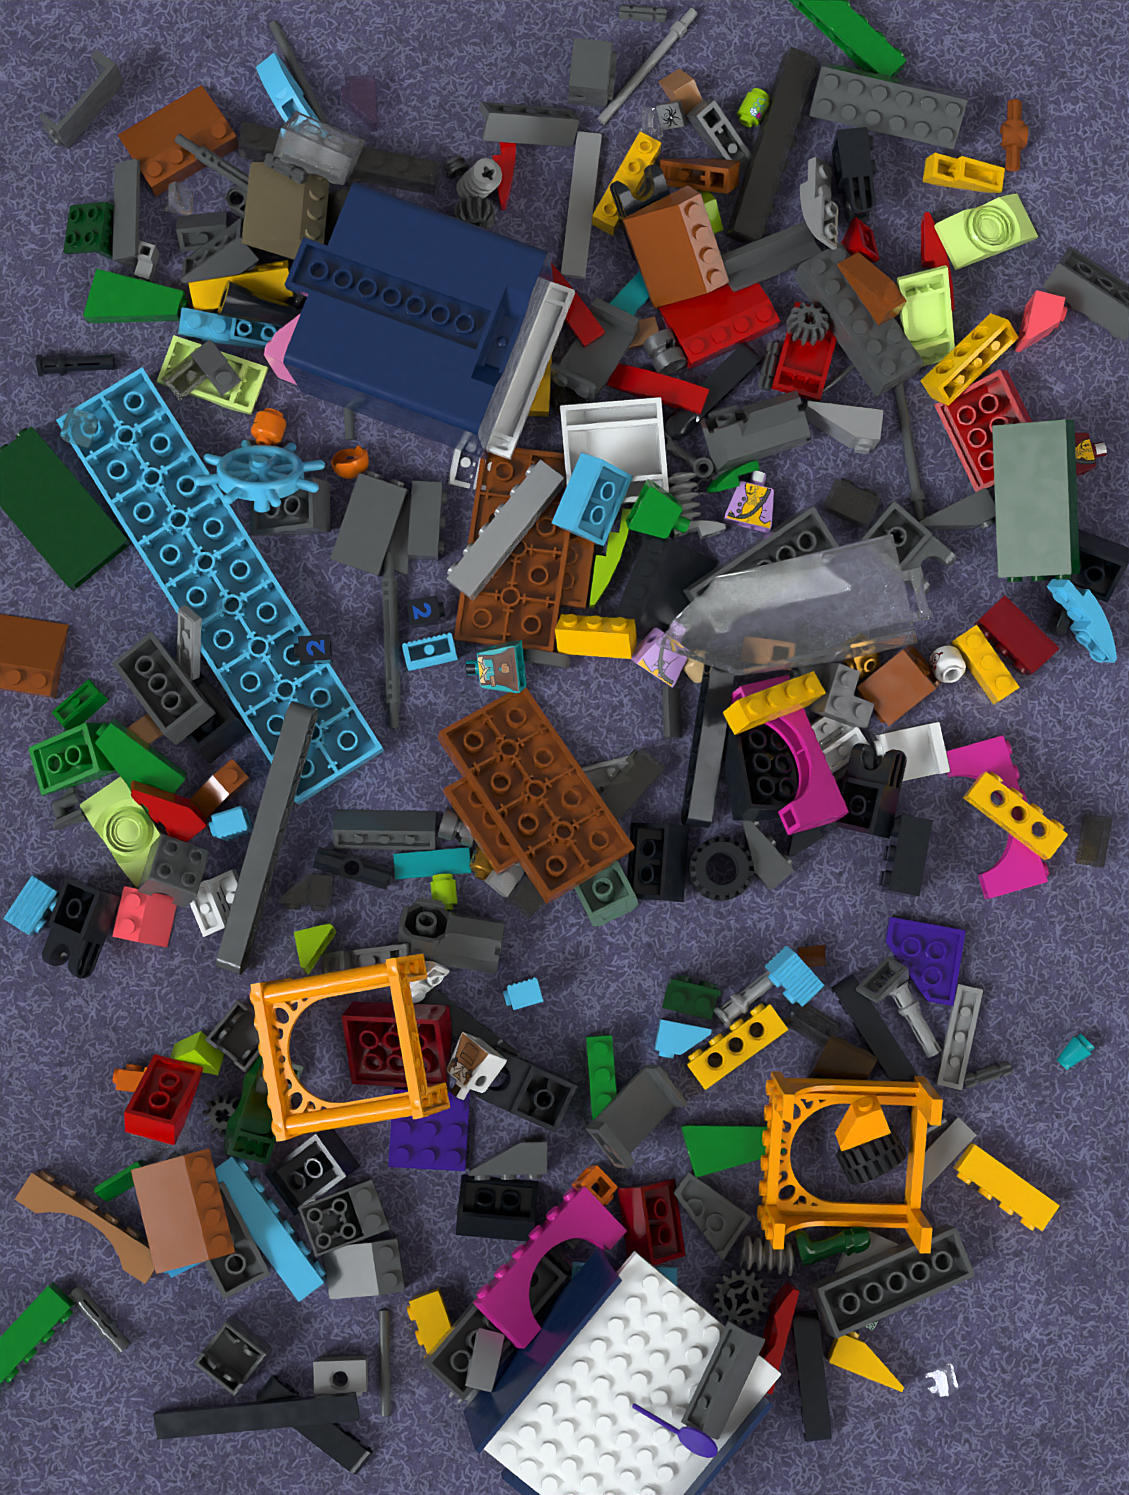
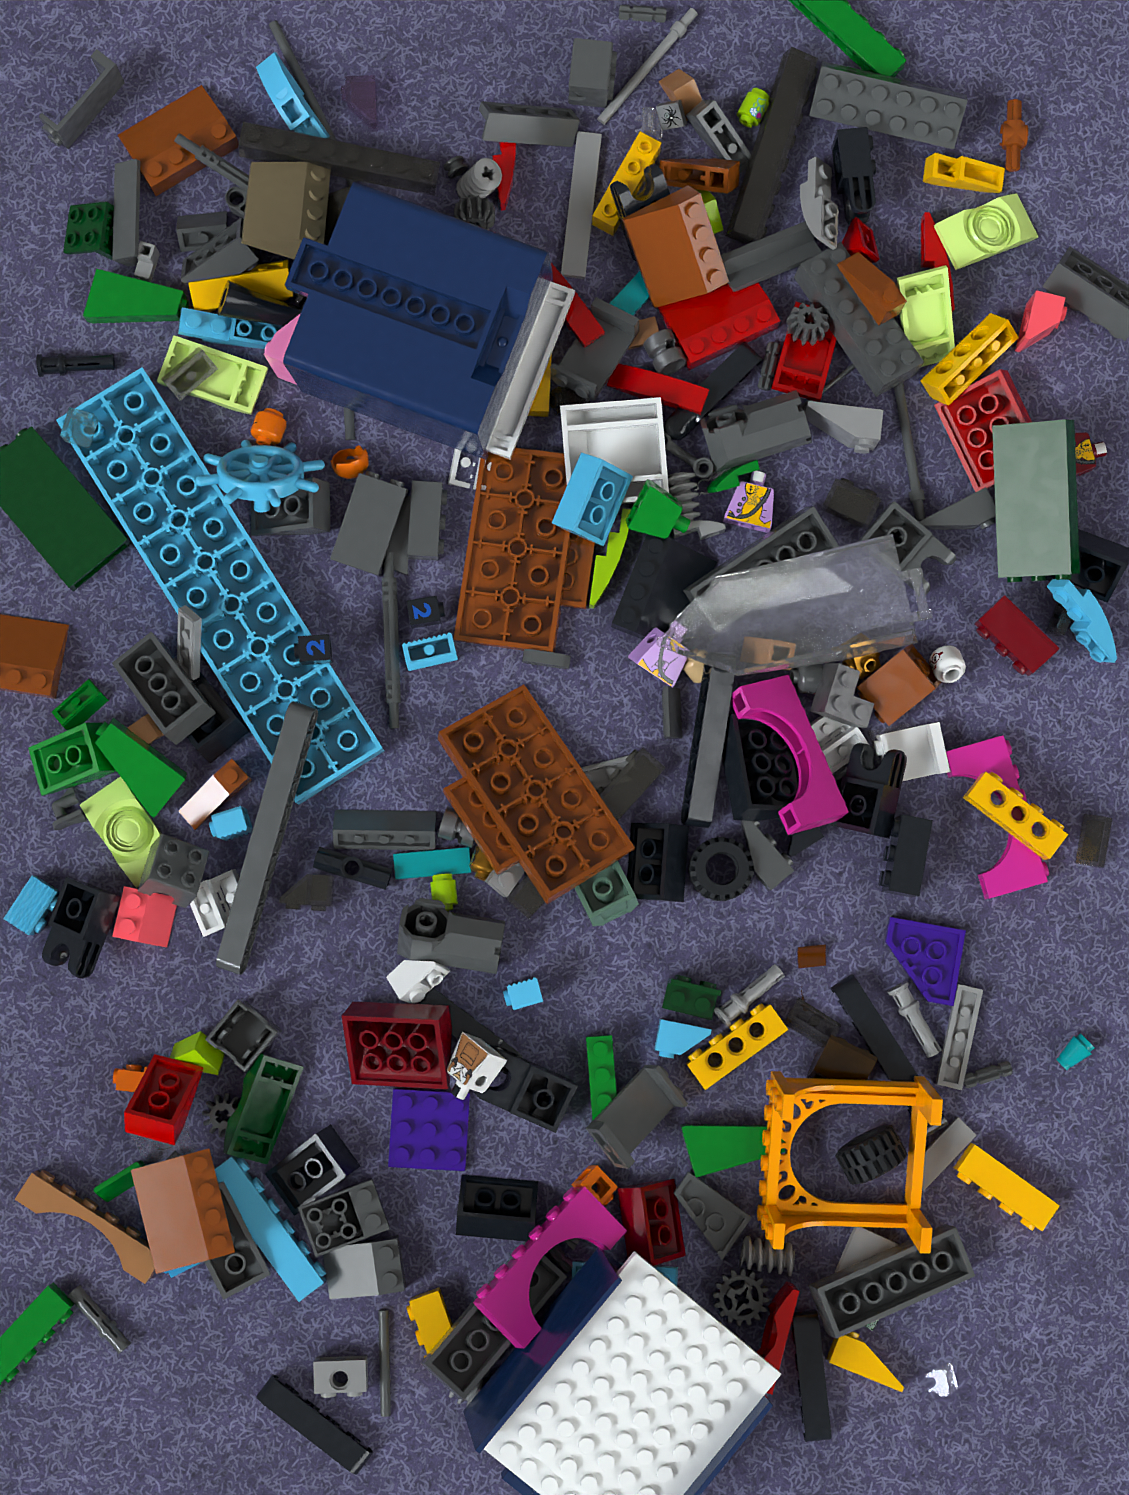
red slope [131,780,207,842] -> none
black tile [153,1392,360,1440] -> none
clear tile [165,181,193,216] -> none
dark grey slope [190,340,242,396] -> none
dark grey piece [193,1315,271,1396] -> none
light orange arch [250,954,450,1142] -> none
dark grey axle [264,153,309,184] -> none
clear slope [273,111,365,185] -> none
lime slope [294,924,336,975] -> none
dark grey slope [322,944,410,974] -> none
light grey brick [446,460,566,601] -> none
torso [465,640,527,693] -> none
light grey slope [465,1328,505,1392] -> none
dark grey slope [469,1138,547,1180] -> none
yellow brick [555,614,637,659] -> none
dark purple piece [632,1403,718,1458] -> none
dark grey panel [681,1321,765,1440] -> none
yellow brick [723,671,826,735] -> none
medium azure brick [765,946,825,1007] -> none
dark green piece [795,1227,871,1267] -> none
light orange slope [835,1094,891,1151] -> none
dark grey slope [856,956,909,1003] -> none
yellow brick [951,625,1020,705] -> none

